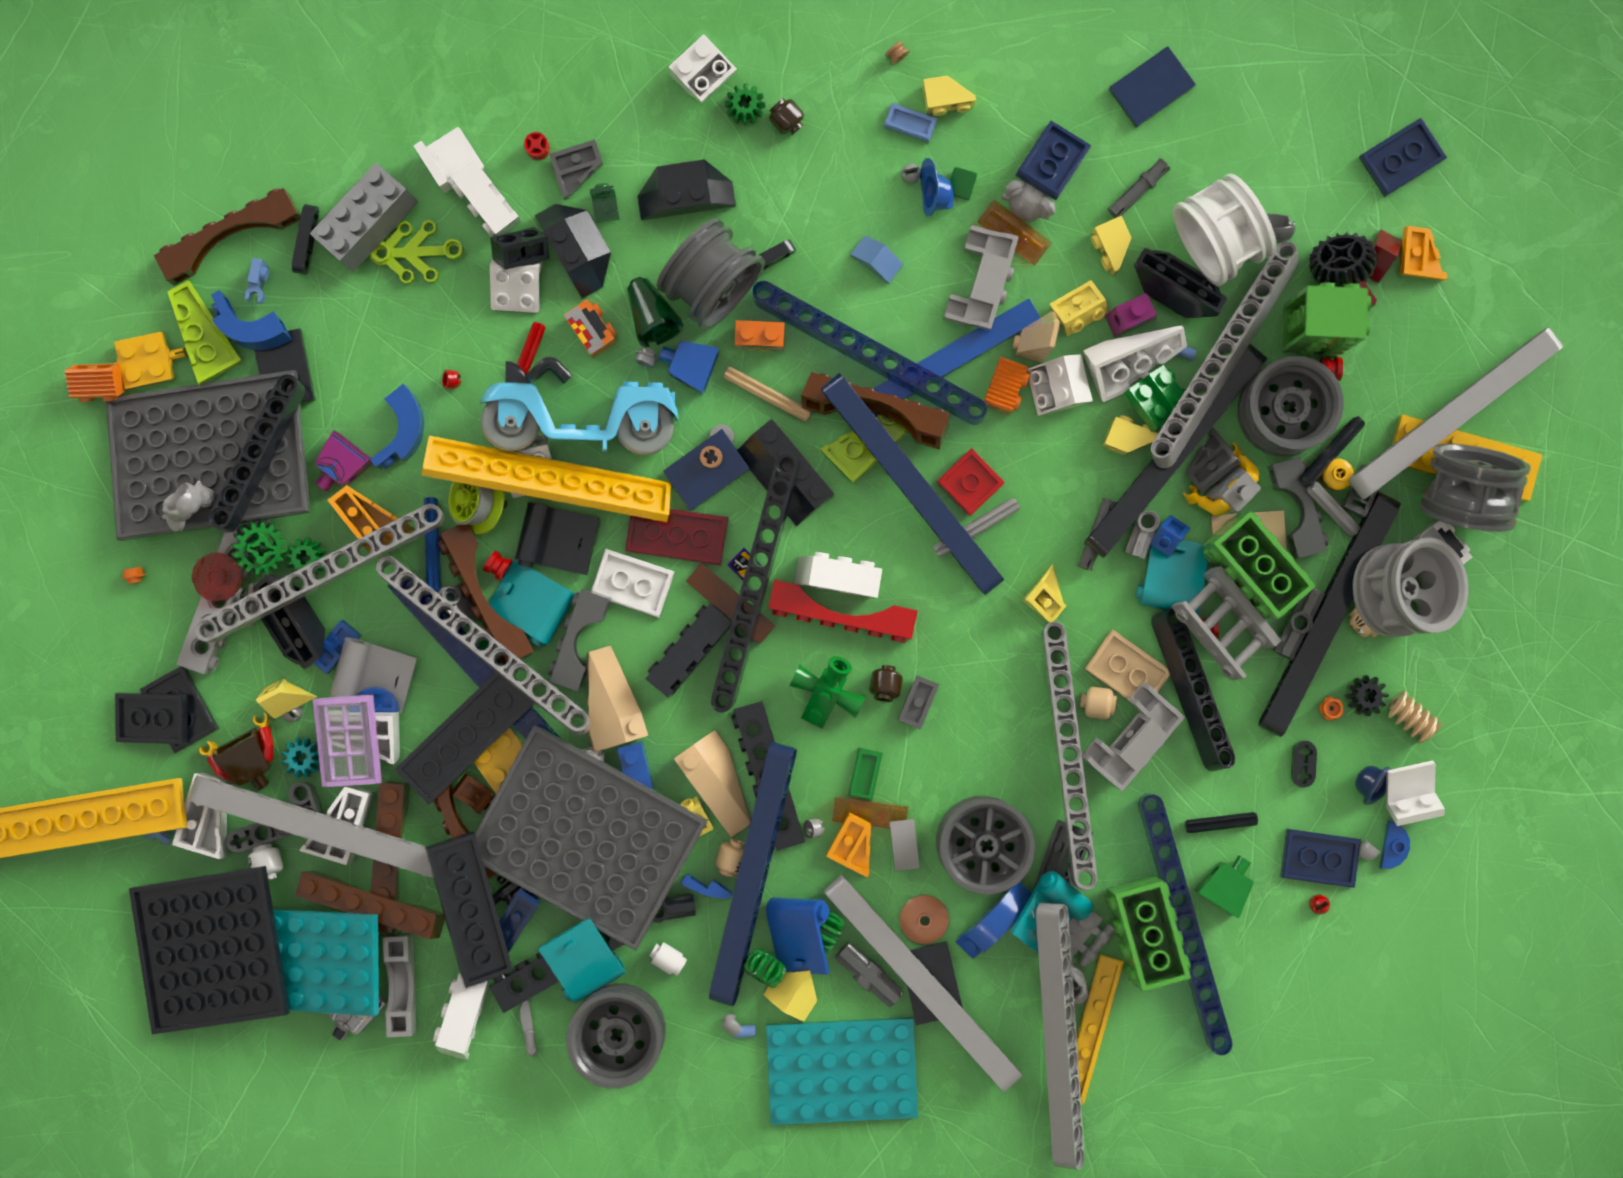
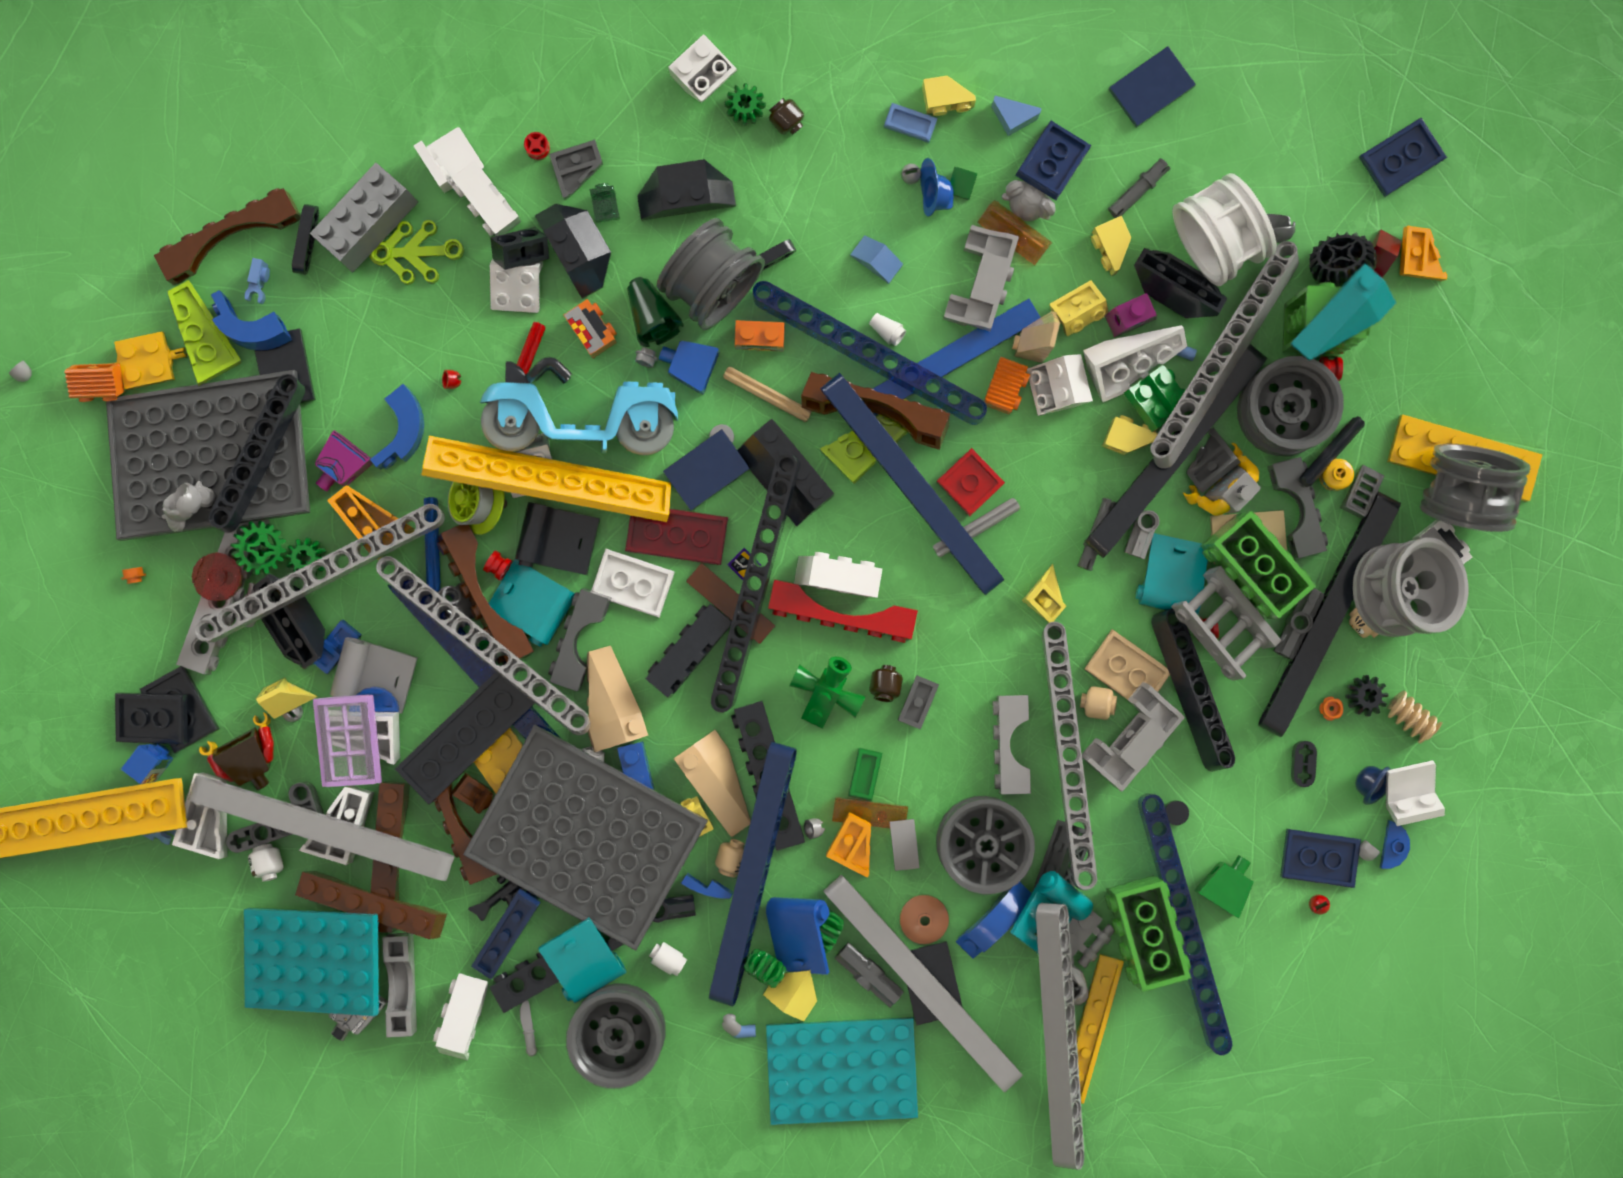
black plate [129,866,290,1034] -> none
teal gear [281,737,320,778] -> none
black plate [425,831,513,988] -> none
medium nougat bush [700,446,723,468] -> none
medium nougat bush [885,42,909,65] -> none
blue bracket [1150,514,1190,556] -> none
black axle [1185,812,1258,833] -> none
light grey axle [1307,482,1360,536] -> none
light grey beam [1348,327,1564,500] -> none
none -> light grey hinge [9,361,32,382]
none -> blue brick [121,743,174,784]
none -> white cone [869,313,906,346]
none -> medium blue slope [991,96,1041,136]
none -> light grey arch [992,695,1031,794]
none -> black tile [1163,800,1189,825]
none -> teal wedge [1290,264,1396,360]

